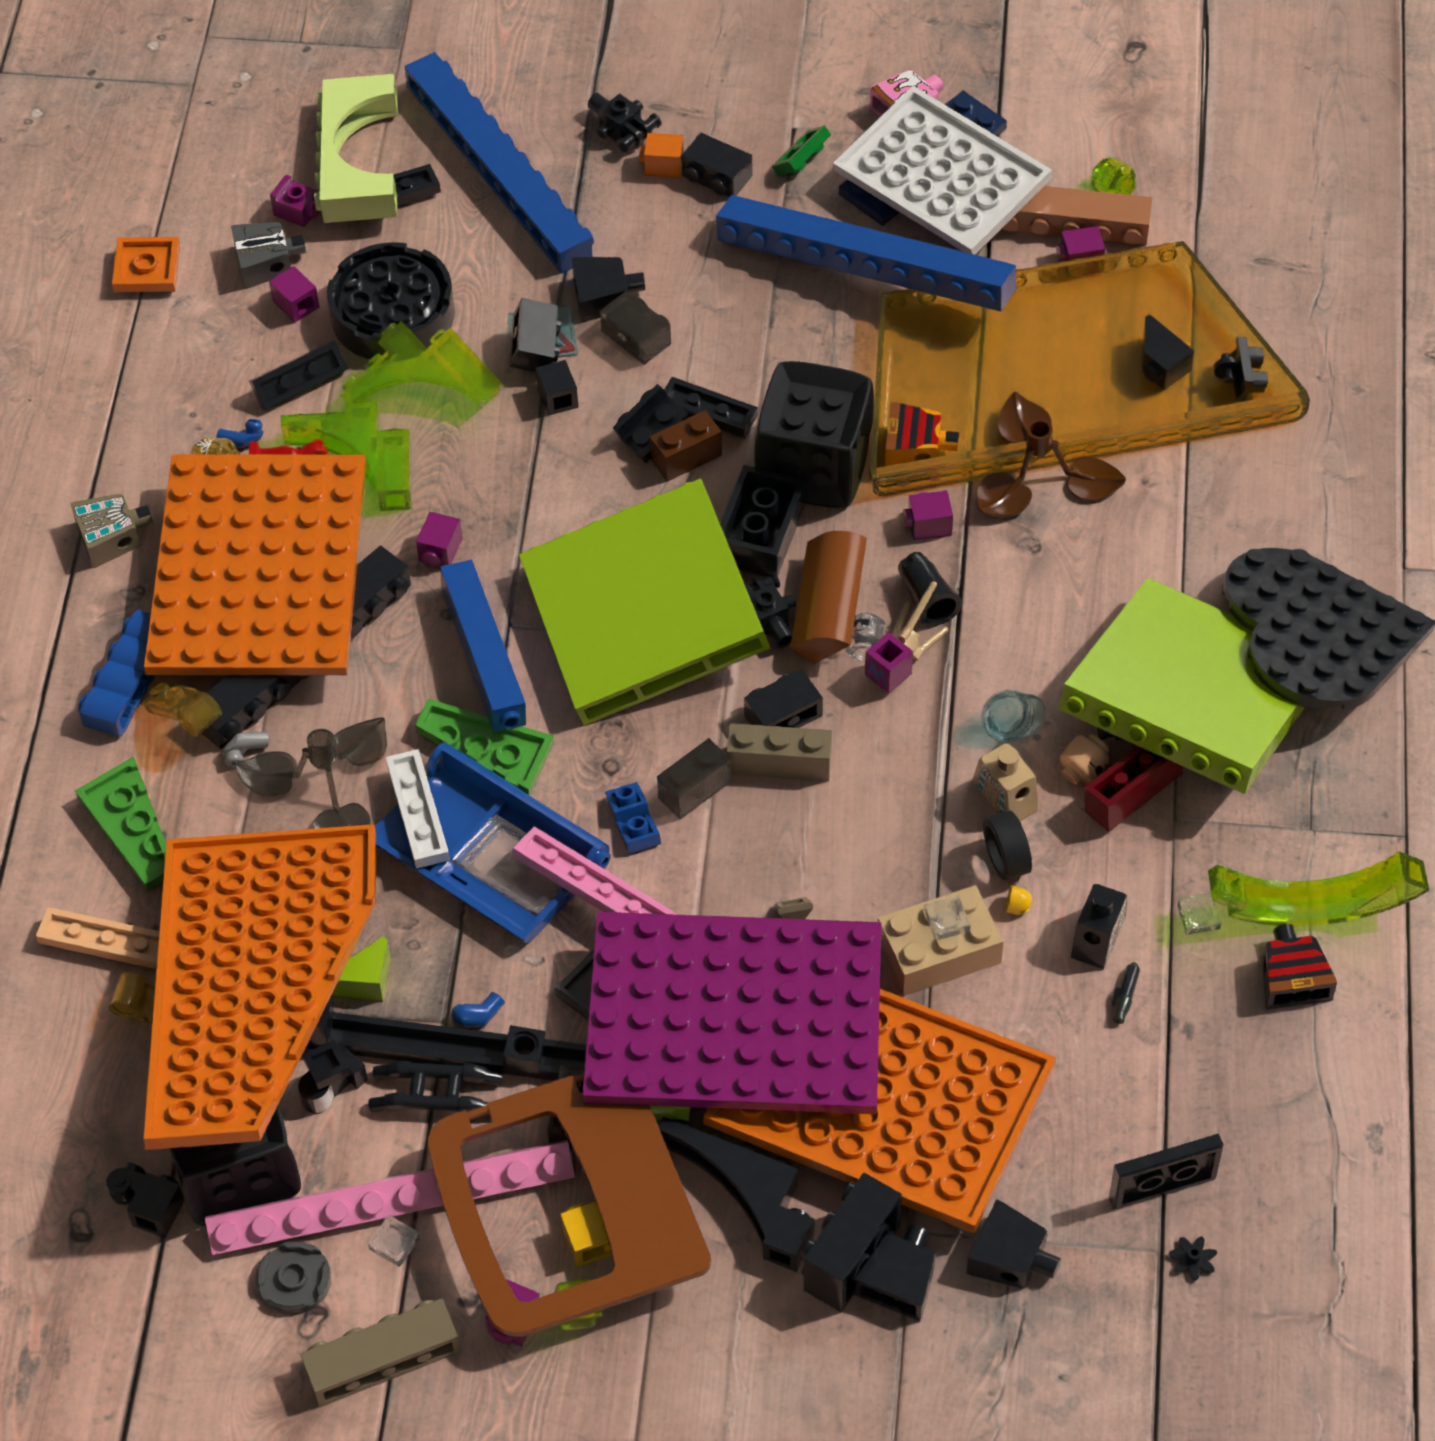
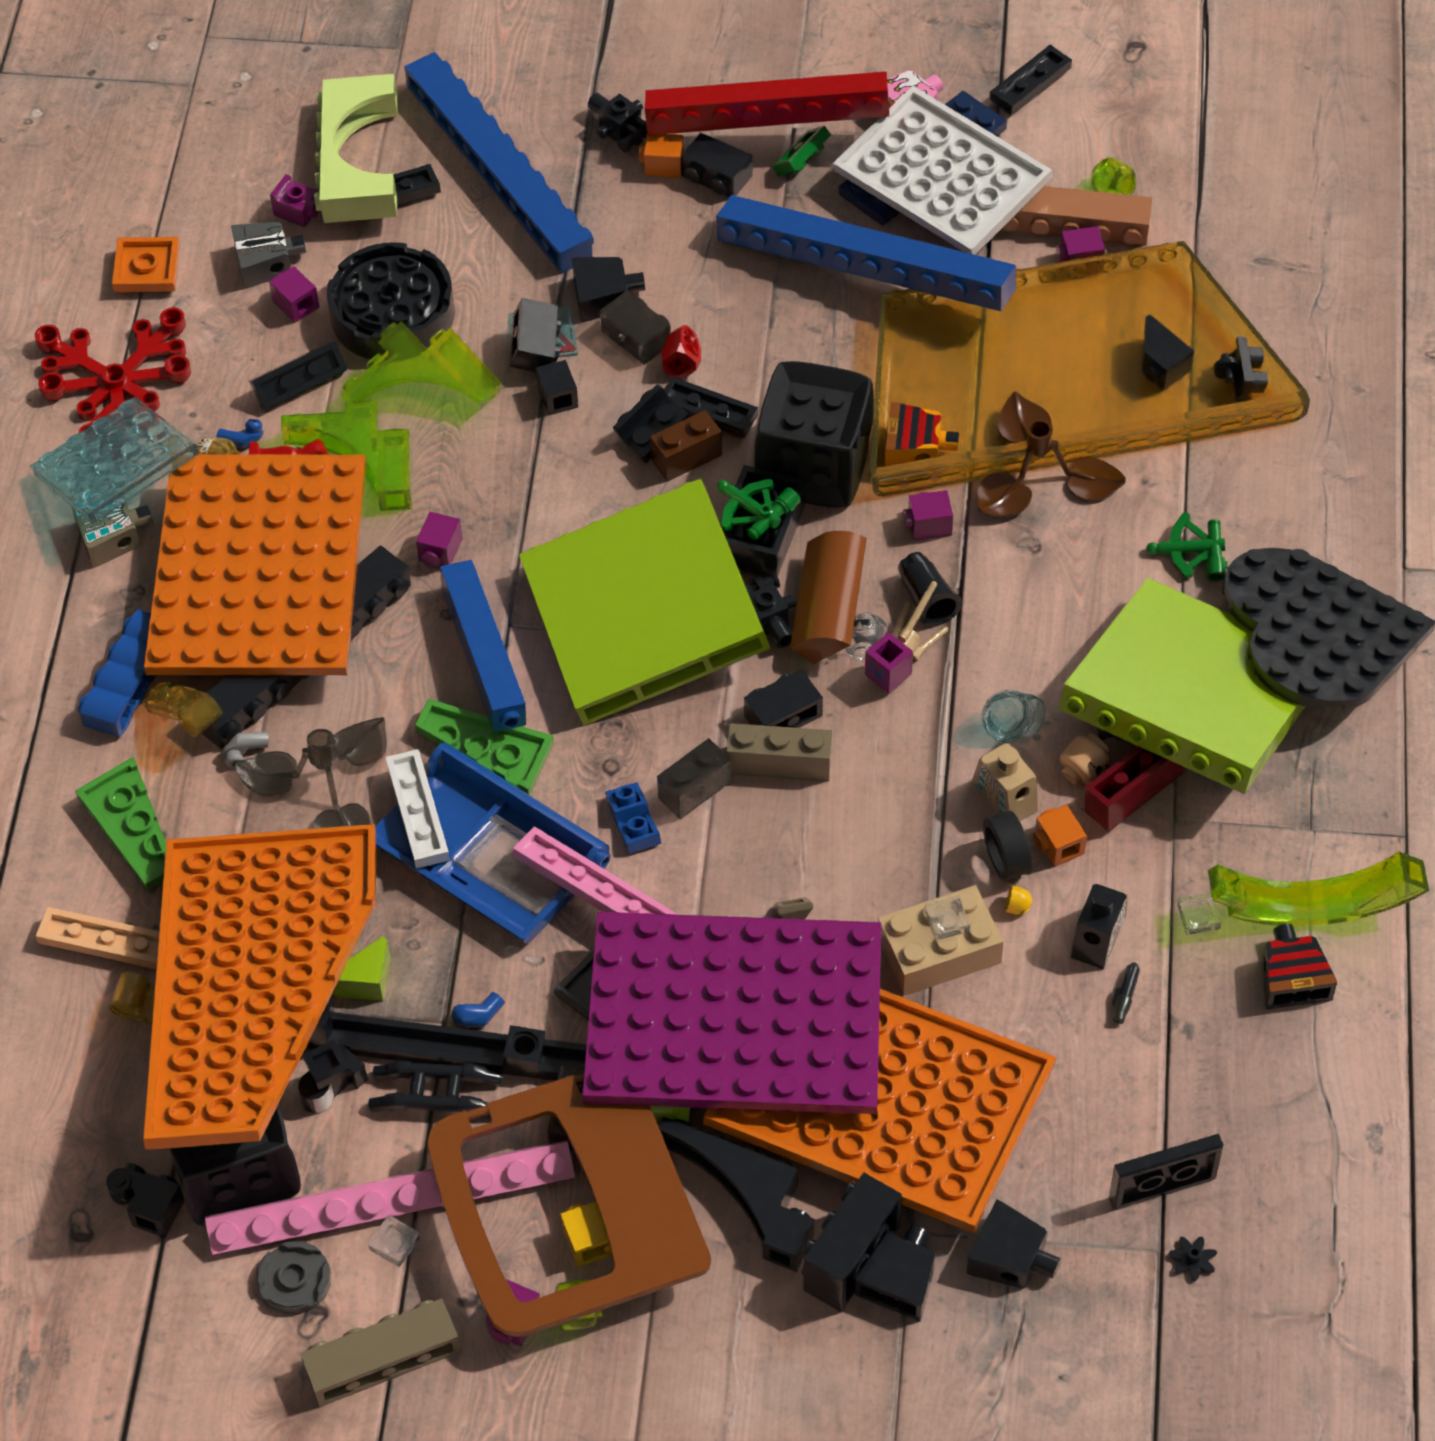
none -> clear light blue plate [30,397,200,524]
none -> red plant [35,307,191,466]
none -> red brick [644,71,890,135]
none -> red rock [661,325,701,379]
none -> green piece [717,479,801,540]
none -> black plate [989,45,1072,115]
none -> orange brick [1033,804,1087,867]
none -> green piece [1146,512,1228,582]

